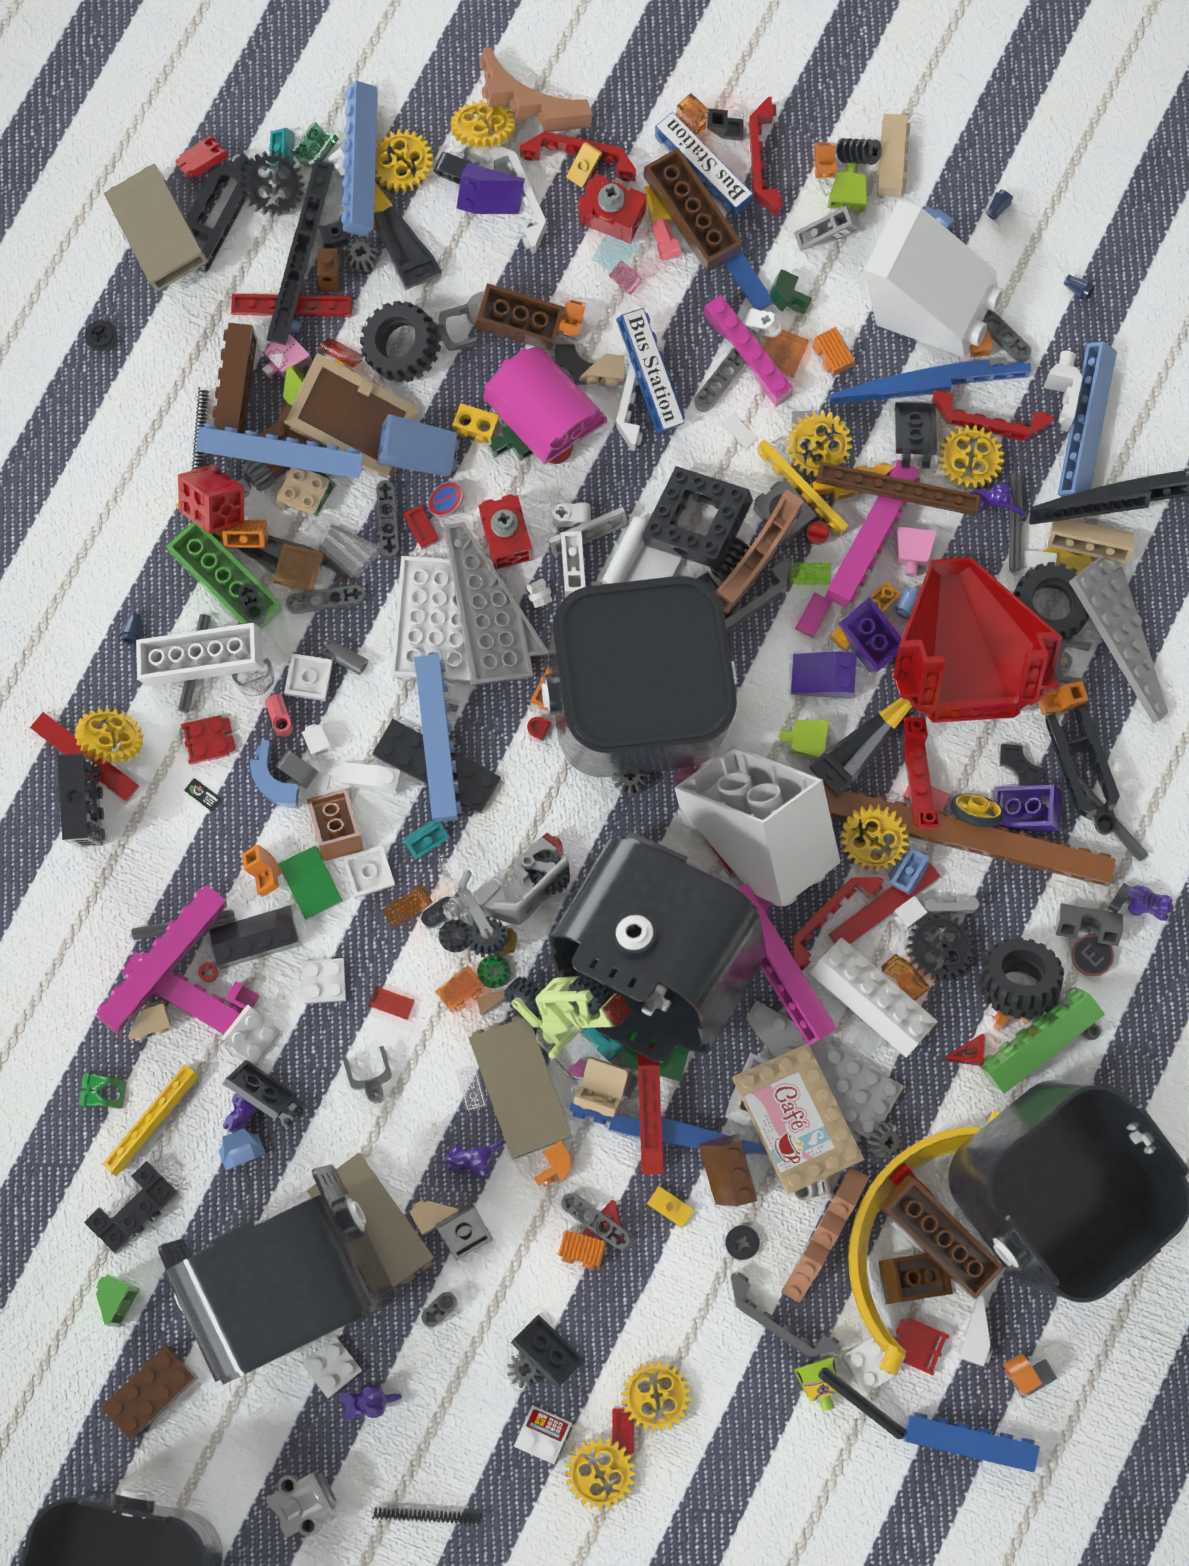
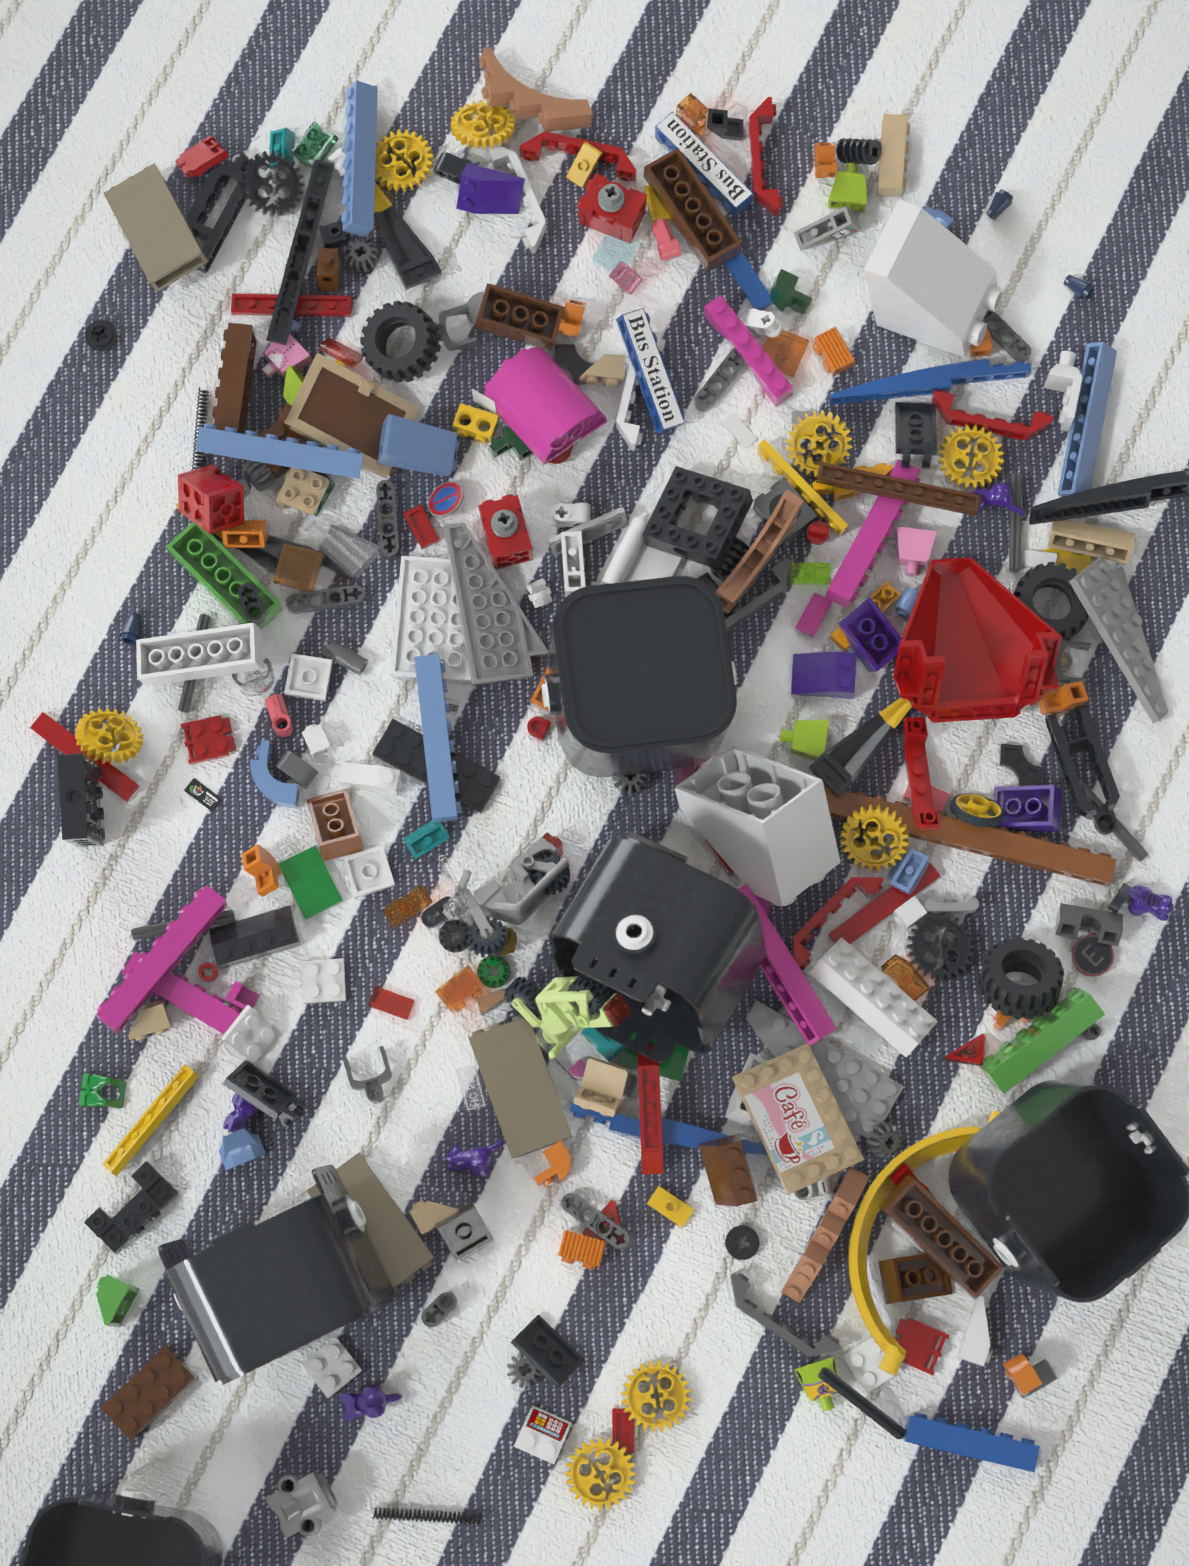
none -> white sticker [472,389,496,414]

